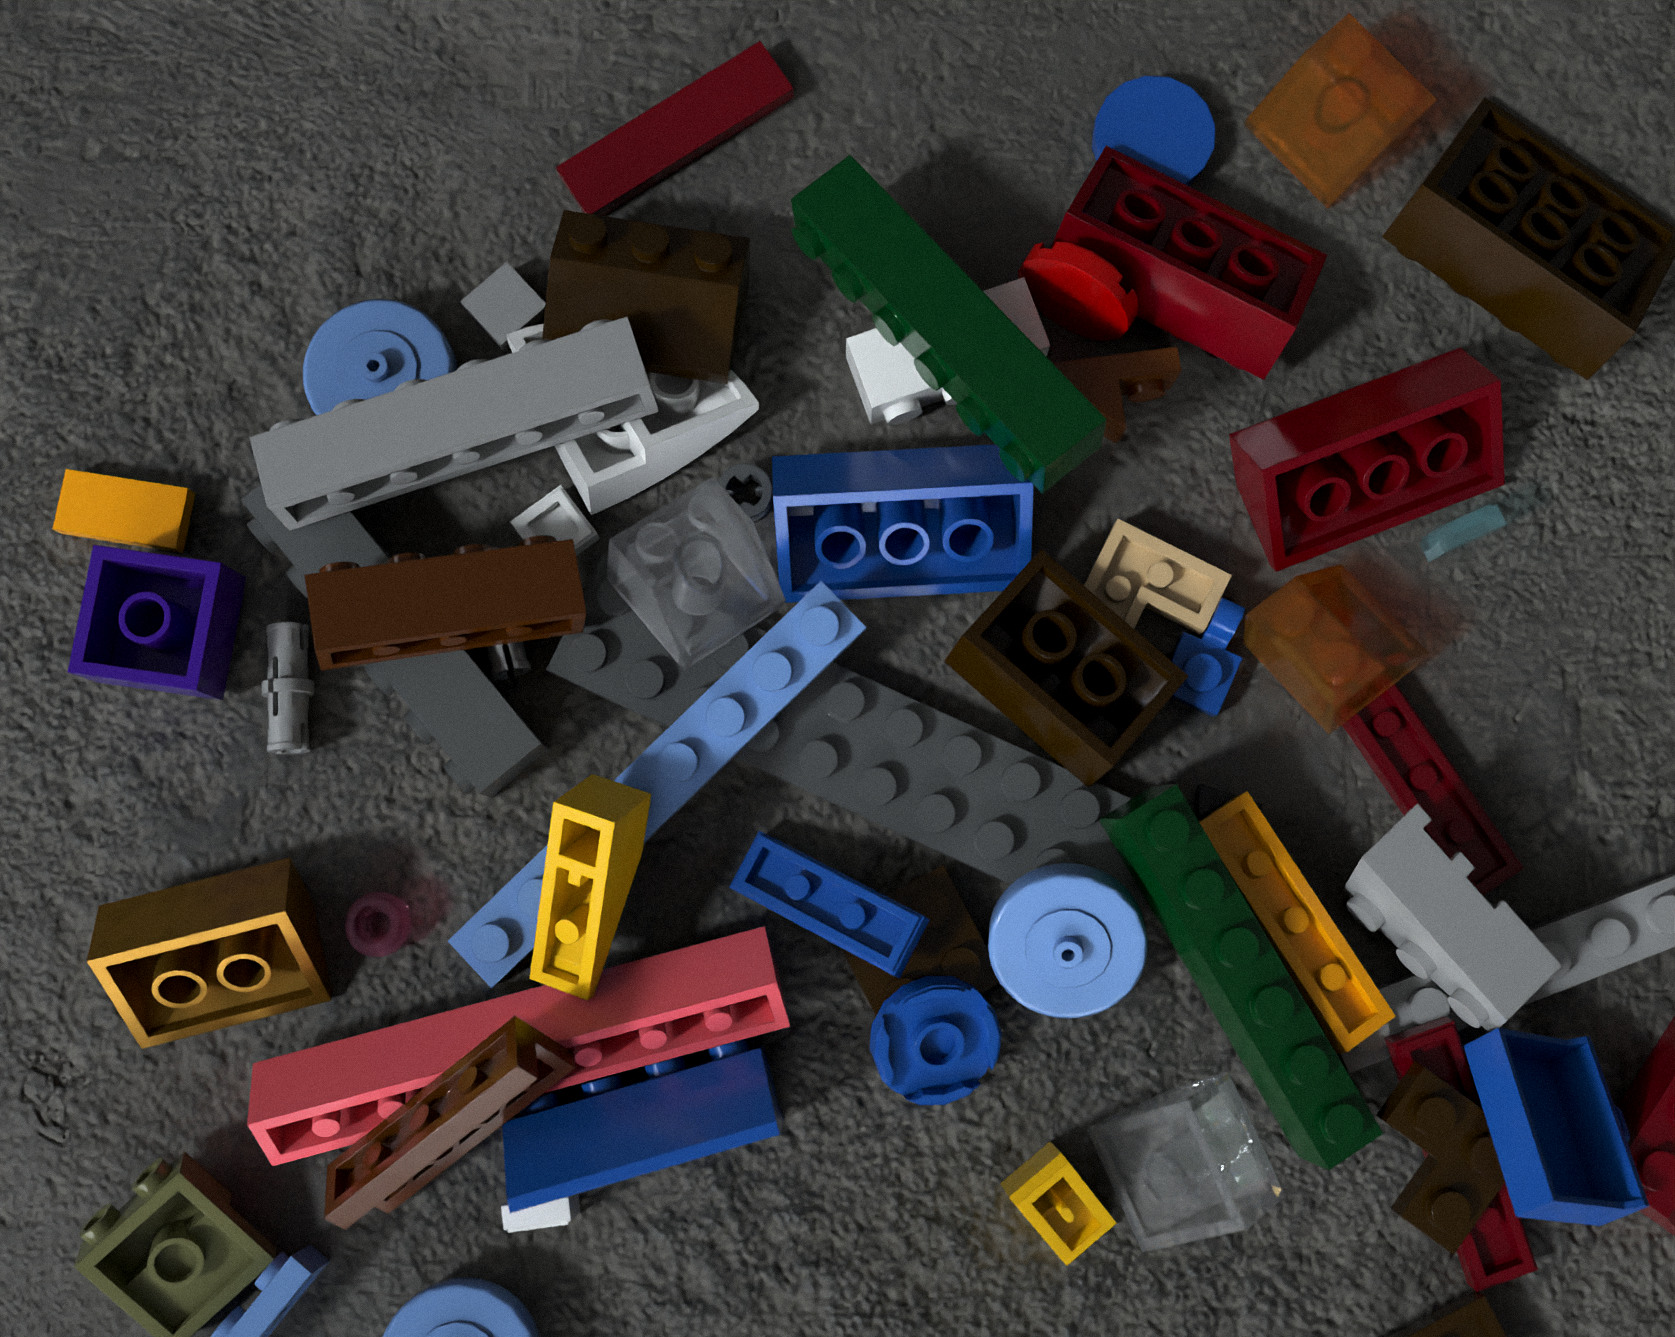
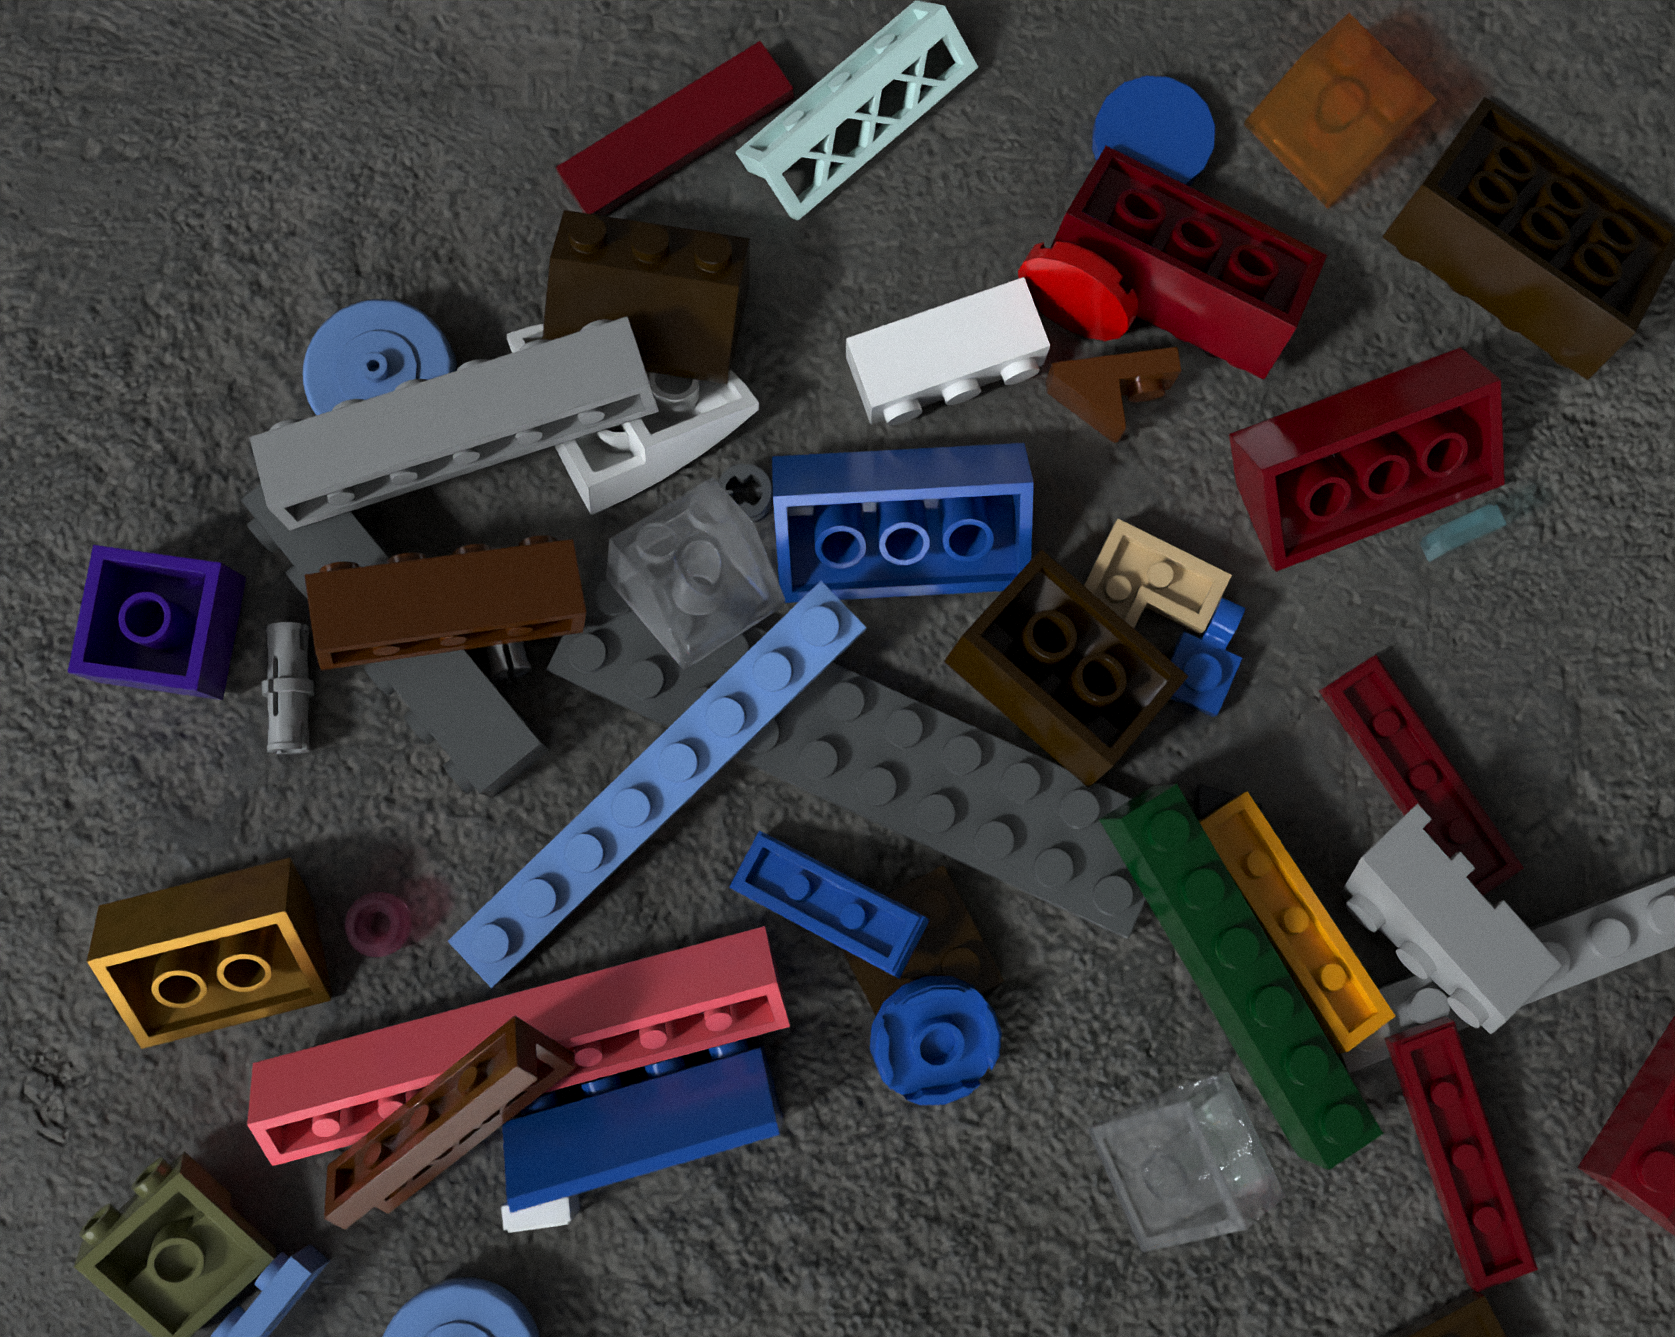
light orange tile [52,469,196,553] -> none
light grey tile [460,262,545,352] -> none
white tile [510,485,600,556] -> none
yellow slope [529,774,652,1001] -> none
dark green brick [791,155,1107,494] -> none
medium blue wheel [988,863,1148,1019] -> none
yellow slope [1000,1142,1117,1266] -> none
clear orange slope [1243,564,1429,734] -> none
dark brown plate [1376,1061,1505,1255] -> none
blue container [1464,1028,1650,1226] -> none
none -> light aqua fence [735,0,978,221]

